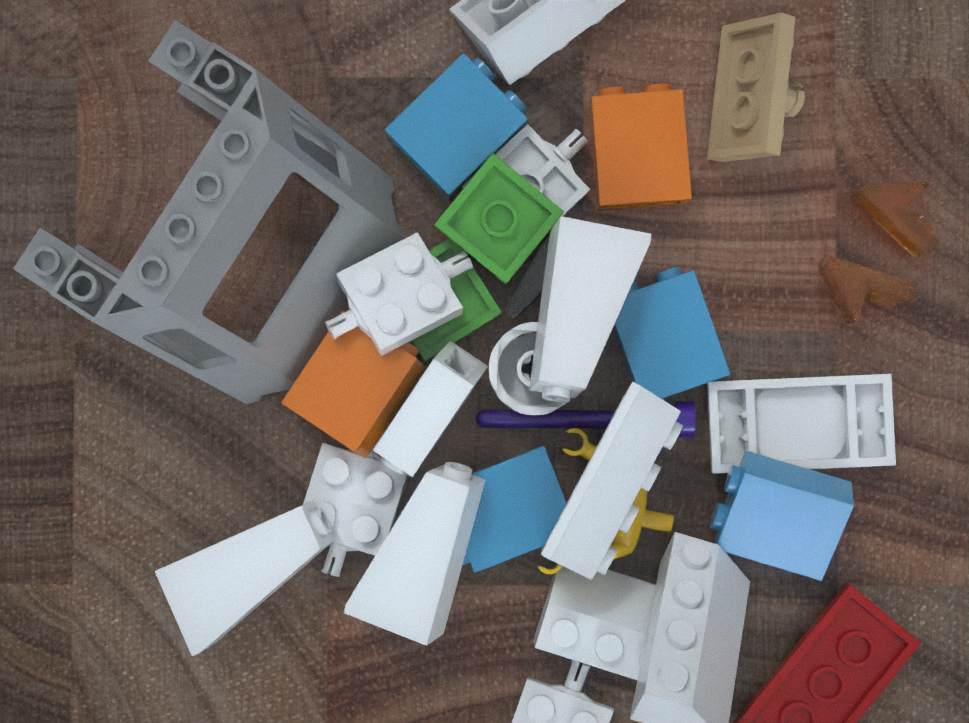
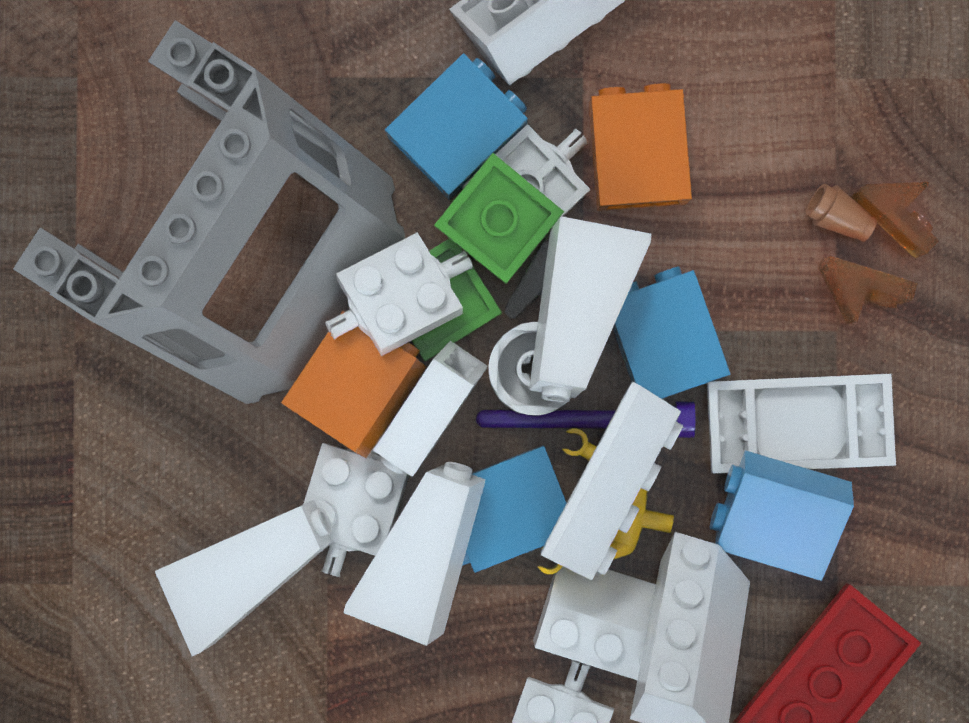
tan plate [707,13,805,162] -> none
none -> nougat cone [806,184,877,242]

